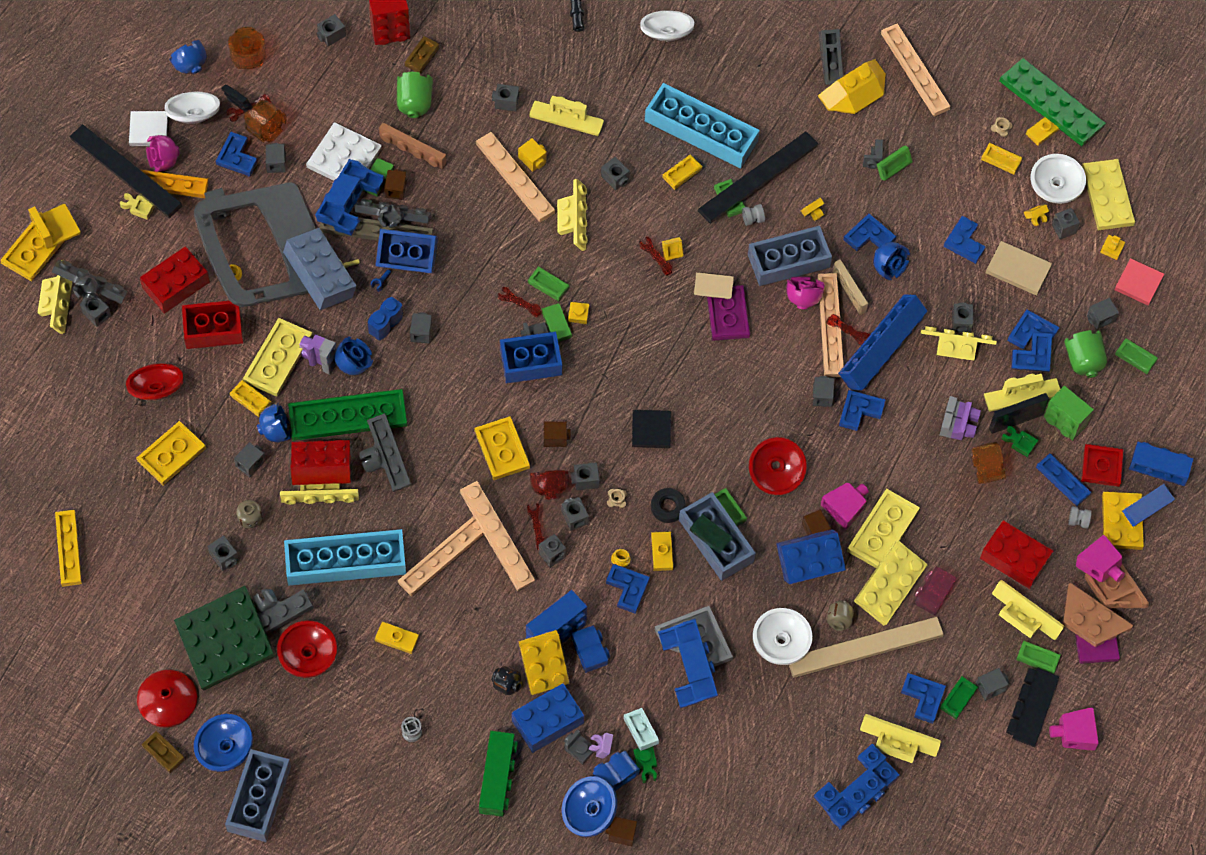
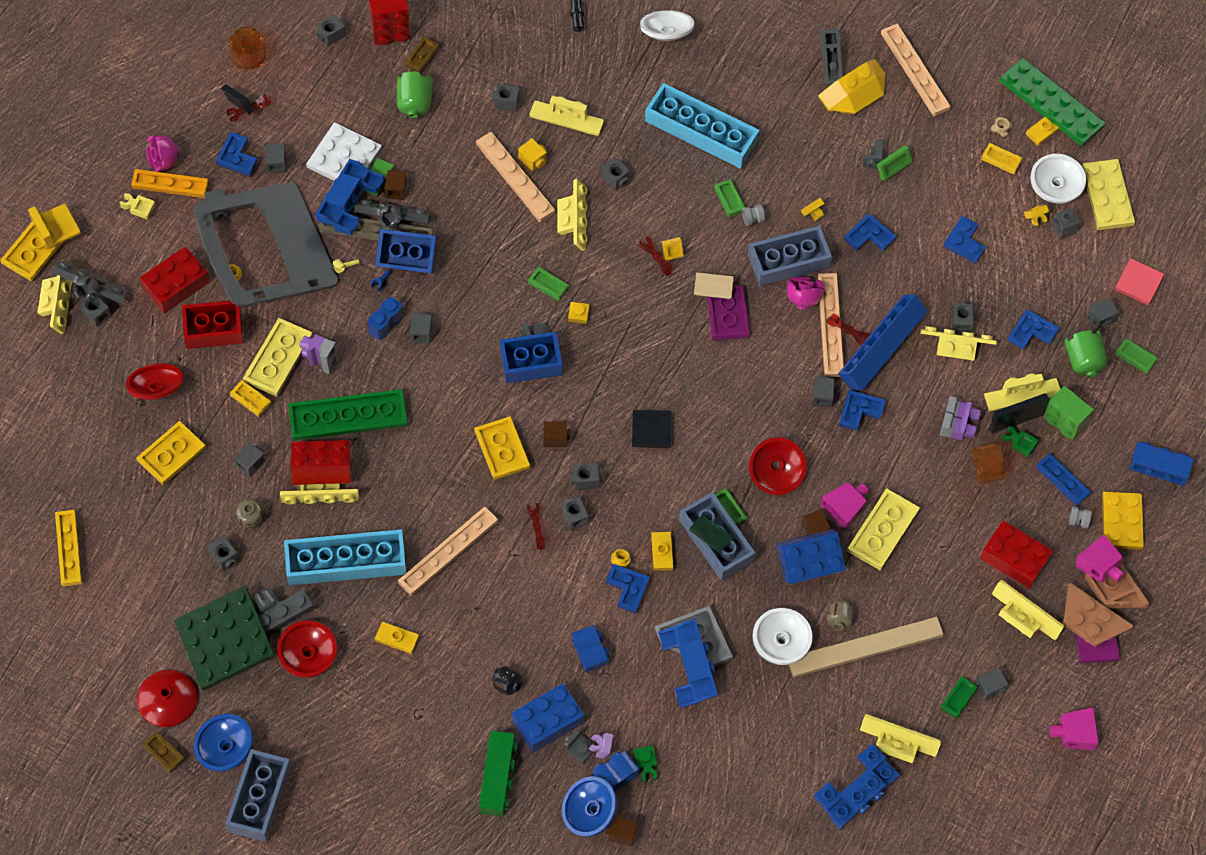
black tile [69,124,182,219] -> none
white tile [129,111,168,146] -> none
white dish [165,92,220,124] -> none
blue cylinder [169,40,207,74] -> none
clear orange brick [244,99,287,143] -> none
blue cylinder [257,403,292,443] -> none
sand blue brick [283,228,356,310] -> none
blue cylinder [335,337,373,376] -> none
dark grey plate [359,413,412,492] -> none
nougat plate [379,123,446,169] -> none
light grey wheel [401,717,422,742] -> none
light nougat plate [460,481,535,591] -> none
clear red piece [498,287,541,317] -> none
yellow plate [518,630,570,695] -> none
blue brick [526,590,587,642] -> none
clear red cylinder [530,470,569,500] -> none
dark grey brick [539,534,566,568] -> none
bright green tile [541,303,572,342] -> none
tan plate [607,489,627,508] -> none
light aqua plate [623,708,659,751] -> none
black tyre [651,488,686,523] -> none
yellow plate [662,154,702,190] -> none
black tile [698,131,818,224] -> none
tan tile [833,259,868,315] -> none
light yellow plate [854,540,928,626] -> none
blue cylinder [873,242,910,280] -> none
blue plate [901,673,946,724] -> none
clear pink brick [914,566,956,616] -> none
tan tile [986,241,1052,296] -> none
black windscreen [1006,668,1059,748] -> none
blue plate [1011,332,1052,372] -> none
bright green tile [1016,641,1061,674] -> none
red plate [1081,444,1123,487] -> none
yellow tile [1100,235,1125,260] -> none
blue tile [1122,484,1175,527] -> none

